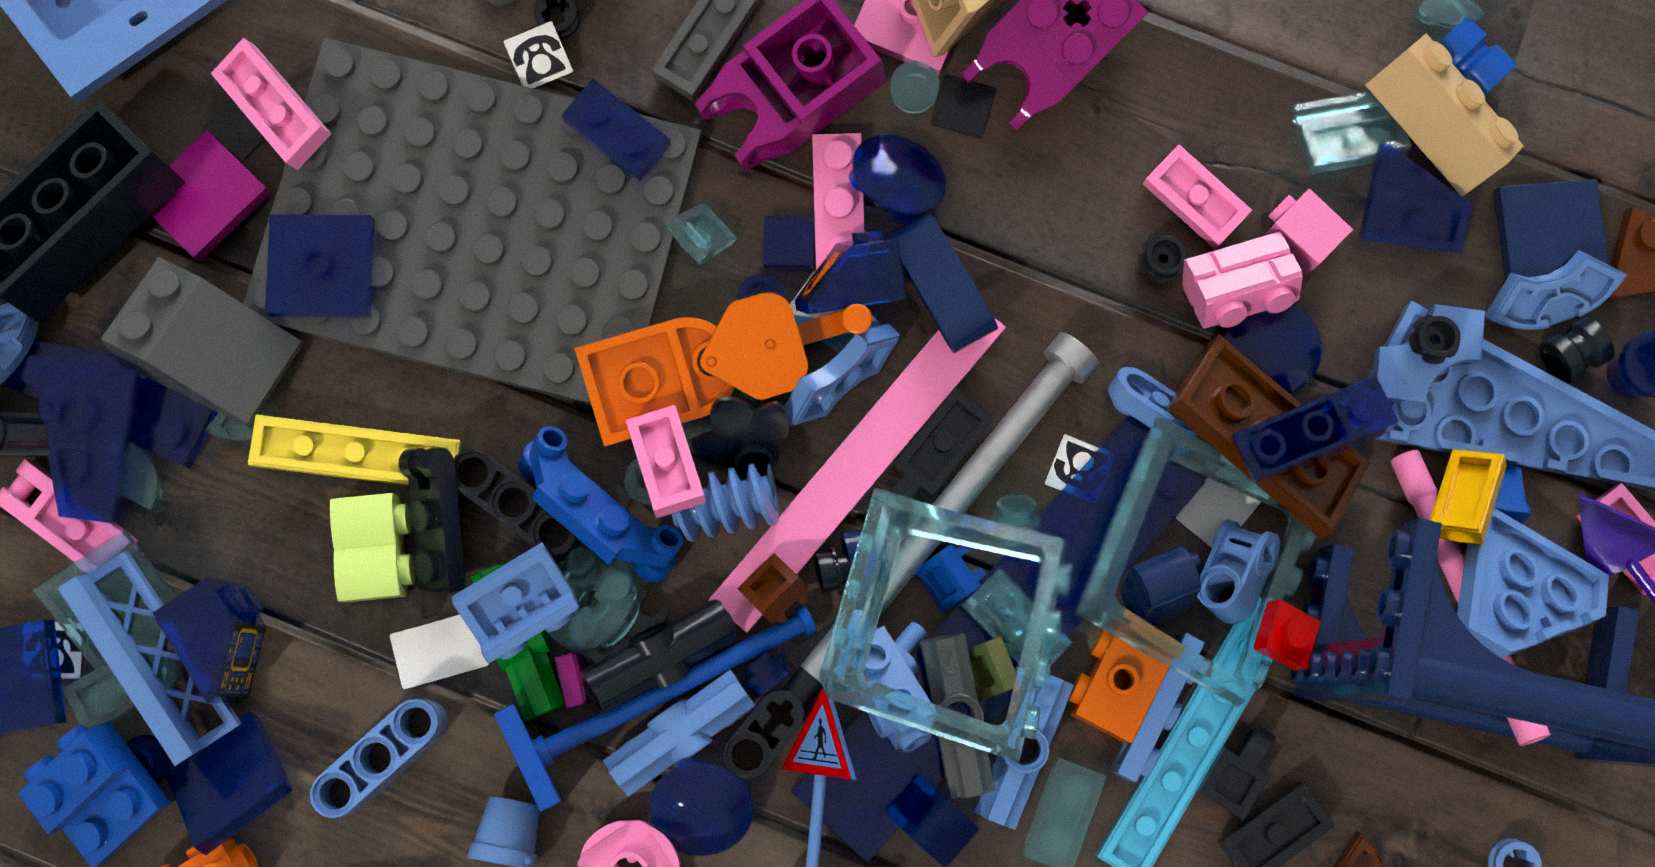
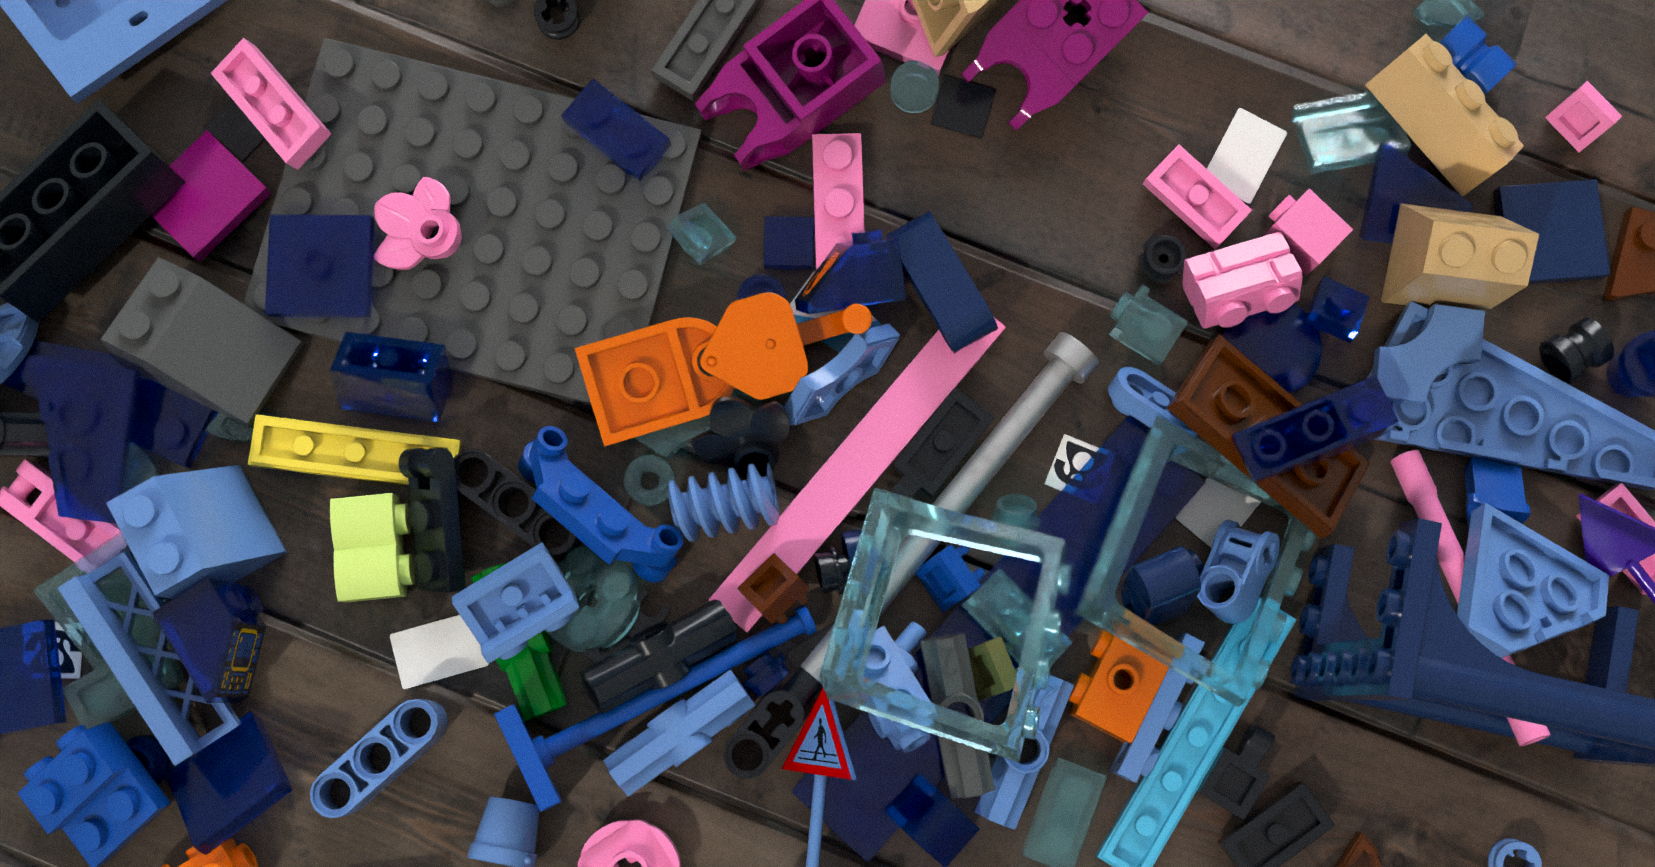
sticker [503,21,574,88] -> none
magenta tile [555,653,593,708] -> none
bright pink plate [626,405,706,518] -> none
clear blue dish [649,758,753,856] -> none
clear blue dish [849,134,946,222] -> none
red plate [1253,600,1321,671] -> none
black plate [1409,315,1460,364] -> none
yellow tile [1430,449,1507,545] -> none
medium blue tile [1485,250,1627,330] -> none
none -> medium blue slope [106,465,288,603]
none -> clear blue brick [330,332,453,422]
none -> bright pink plate [374,177,462,270]
none -> clear light blue bracket [1109,284,1188,366]
none -> white sticker [1207,108,1287,204]
none -> clear blue plate [1304,276,1369,343]
none -> tan slope [1381,203,1539,312]
none -> bright pink tile [1545,81,1622,153]

